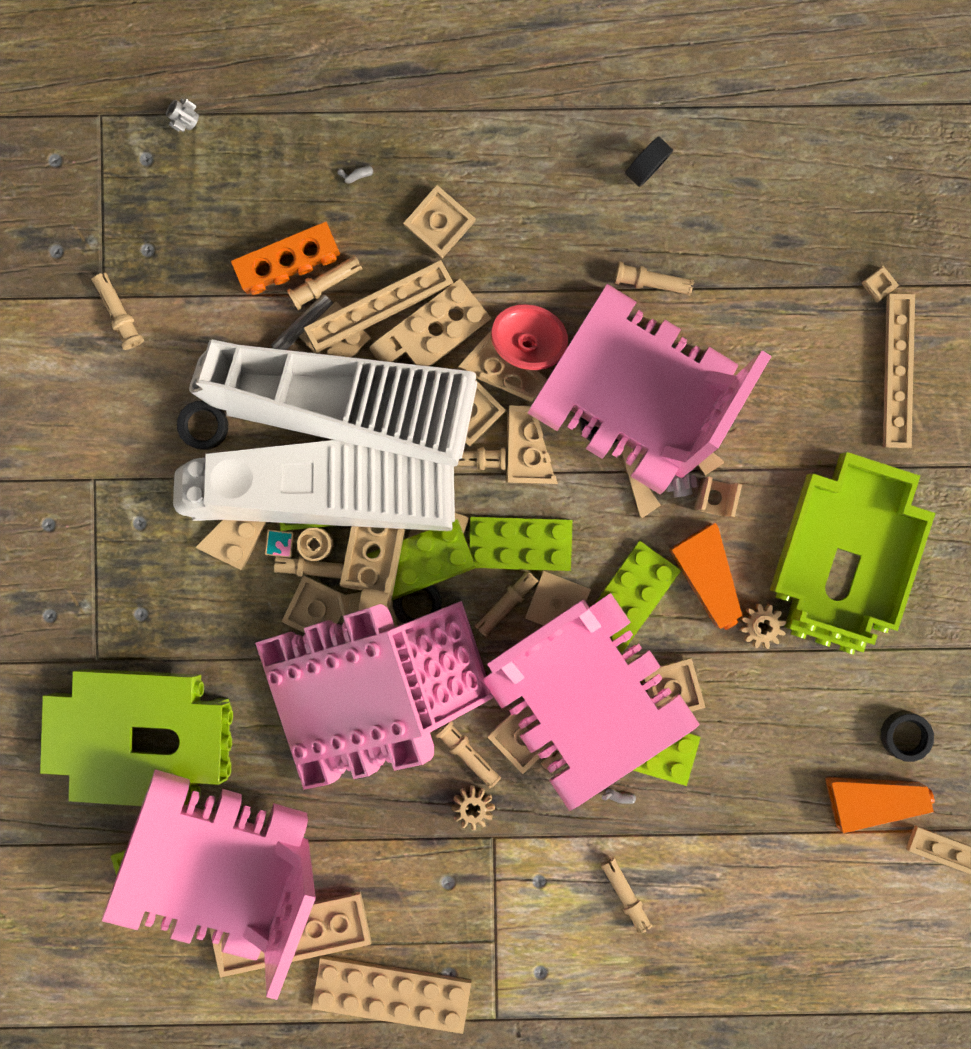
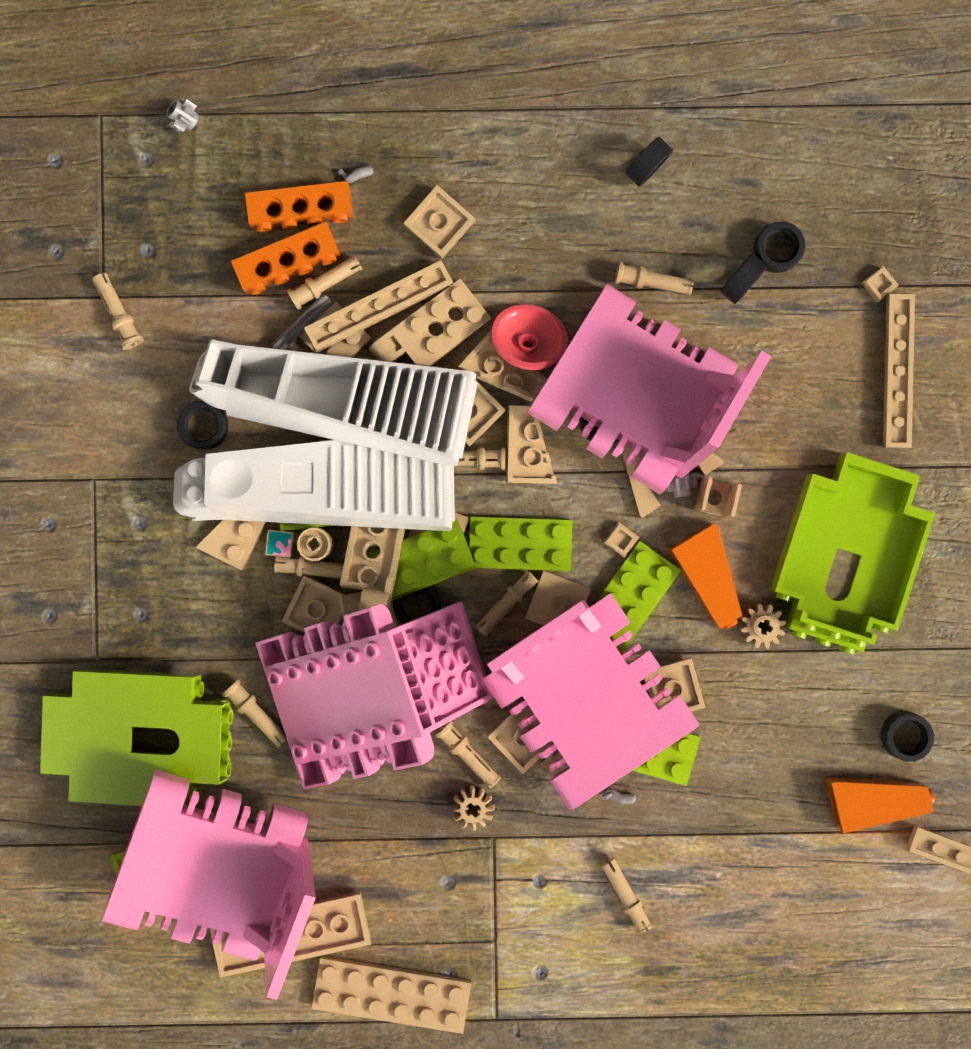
none -> tan pin [222,679,287,748]
none -> orange brick [245,181,354,232]
none -> tan tile [603,522,639,558]
none -> black tyre [720,253,767,304]
none -> black tyre [753,221,805,273]

